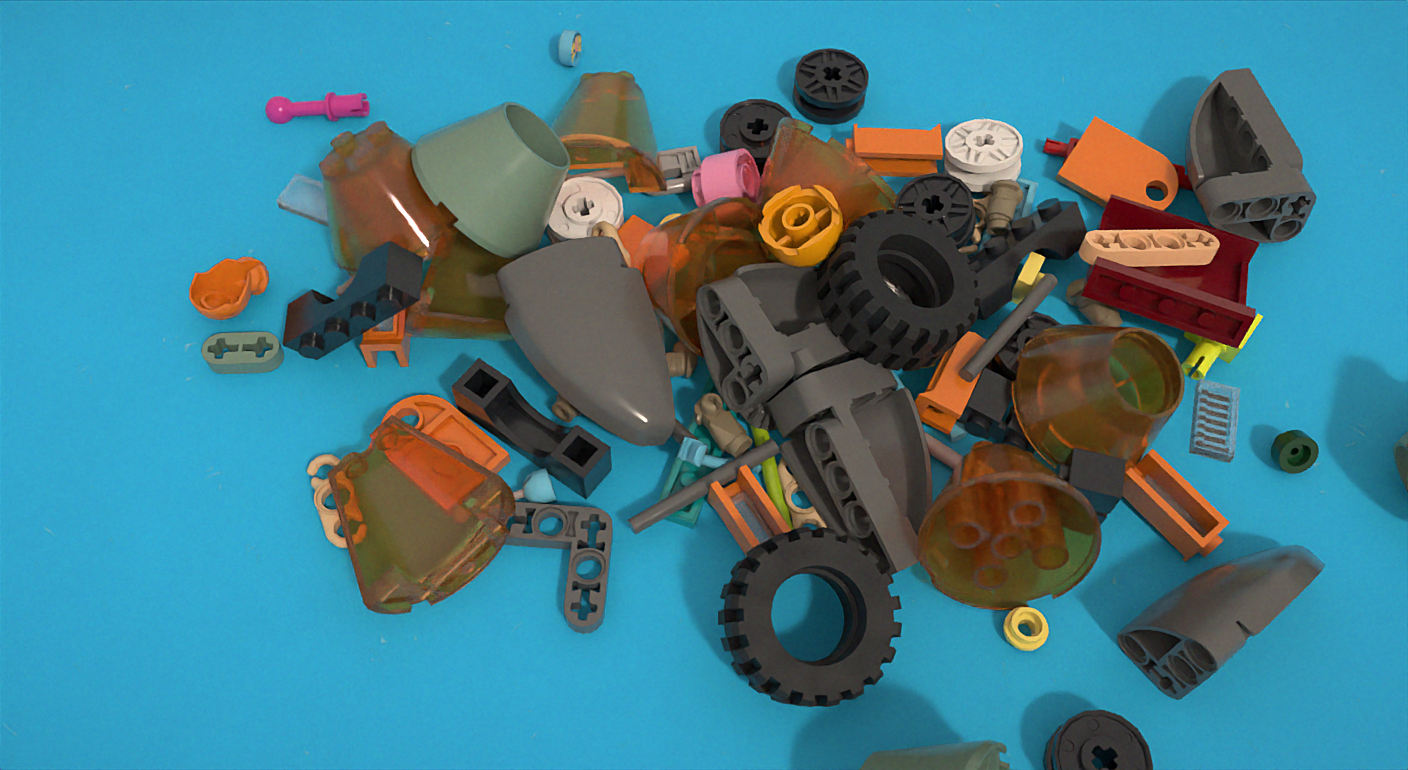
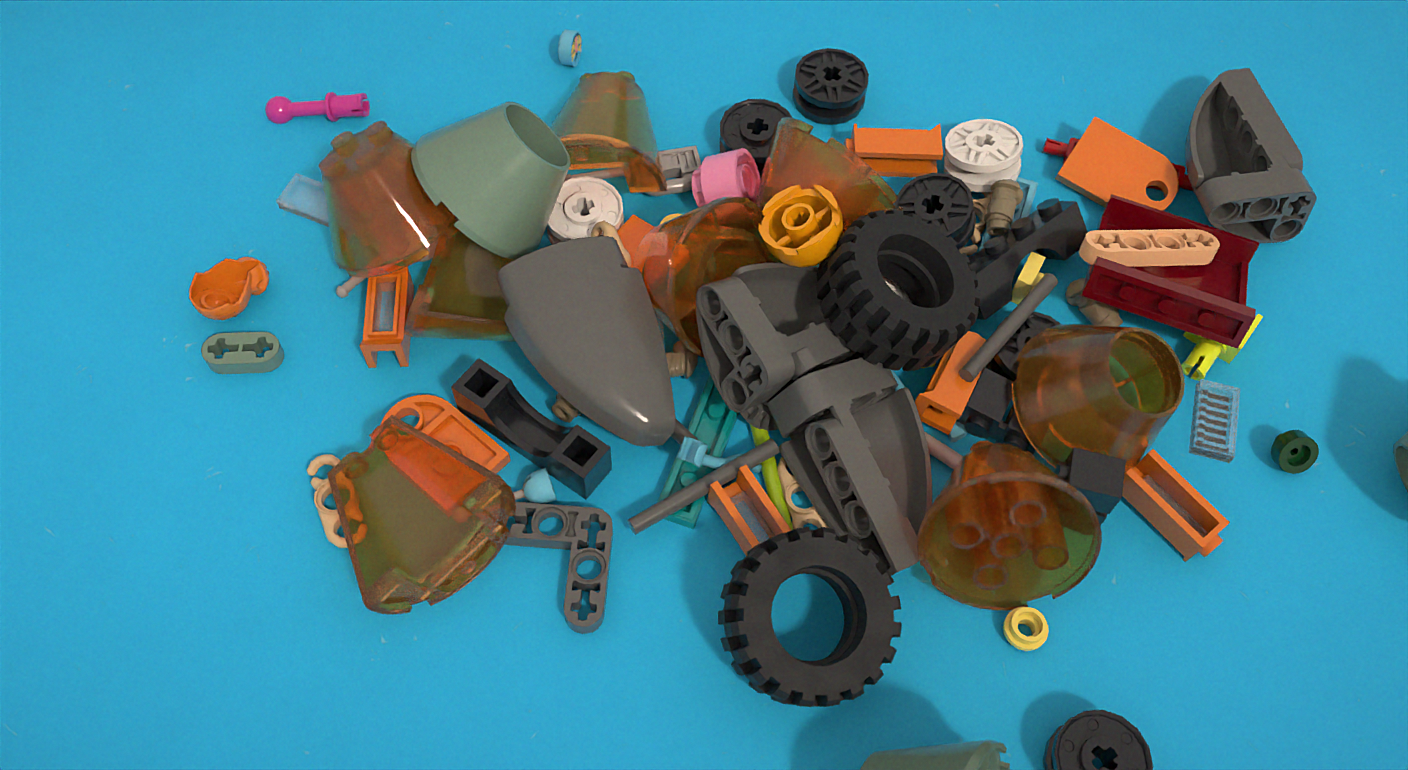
black arch [283,240,423,360] -> none
dark tan arm [694,393,753,458] -> none
dark grey panel [1116,545,1326,700] -> none

